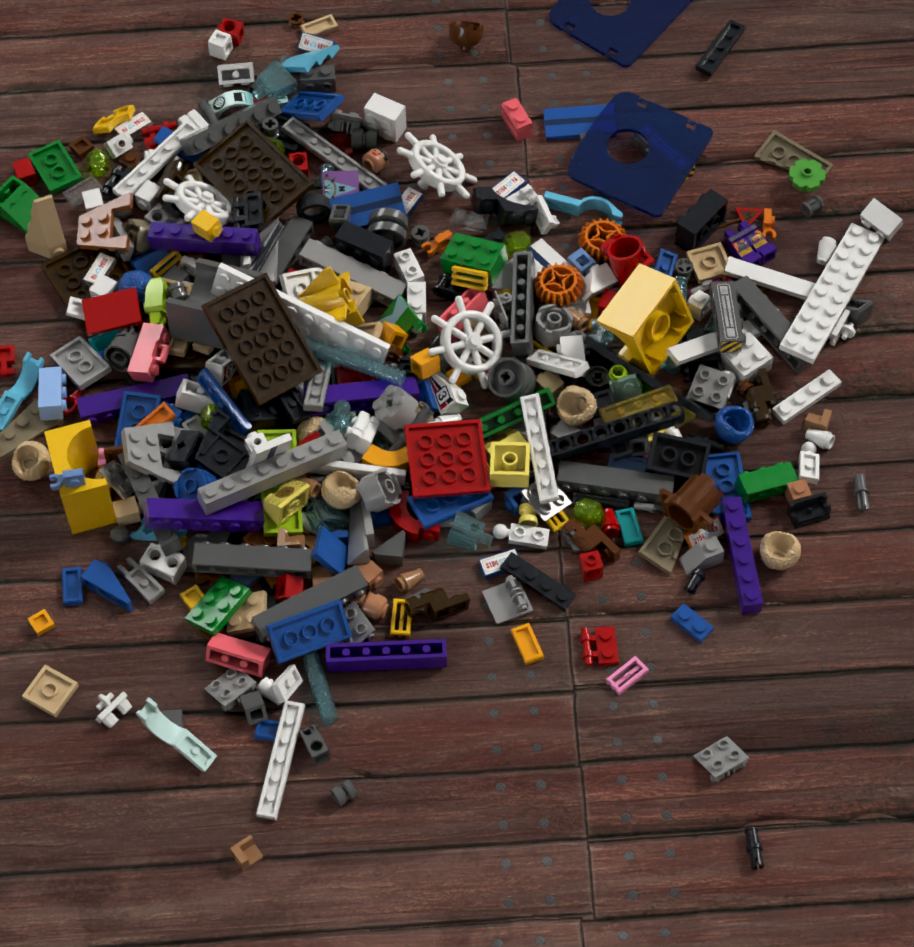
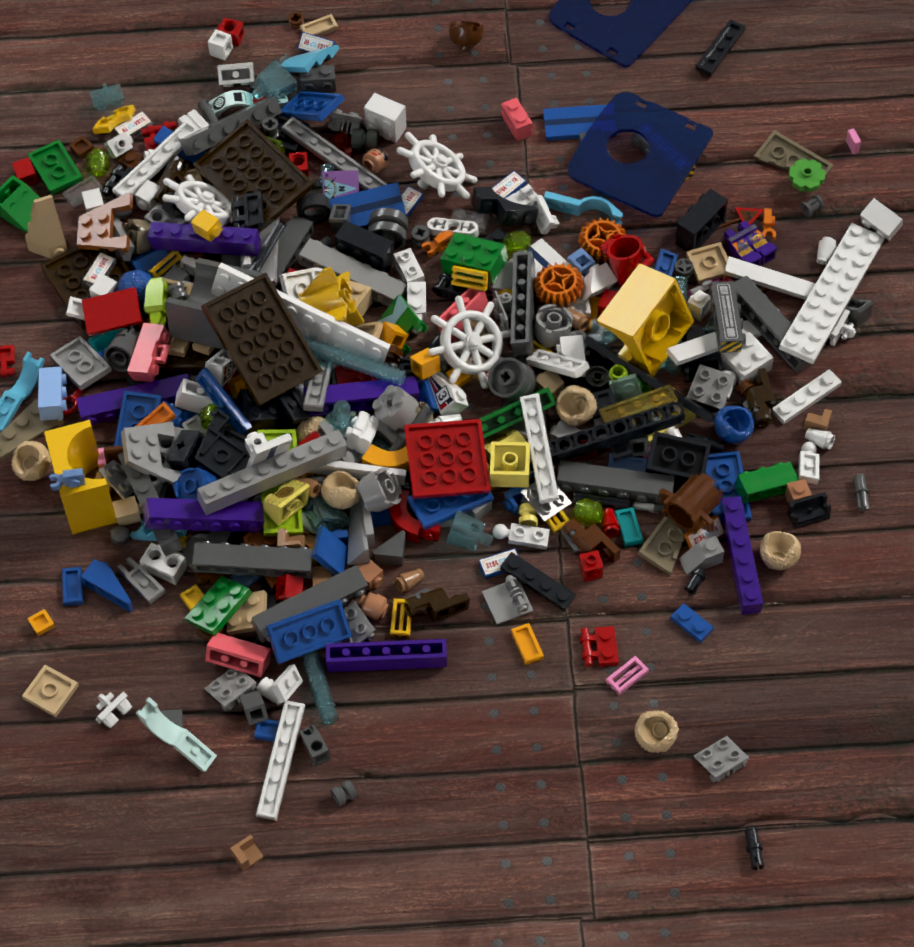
none -> clear light blue hips [89,83,125,111]
none -> white beam [427,217,479,237]
none -> tan hair [634,710,679,753]
none -> bright pink tile [846,128,861,154]

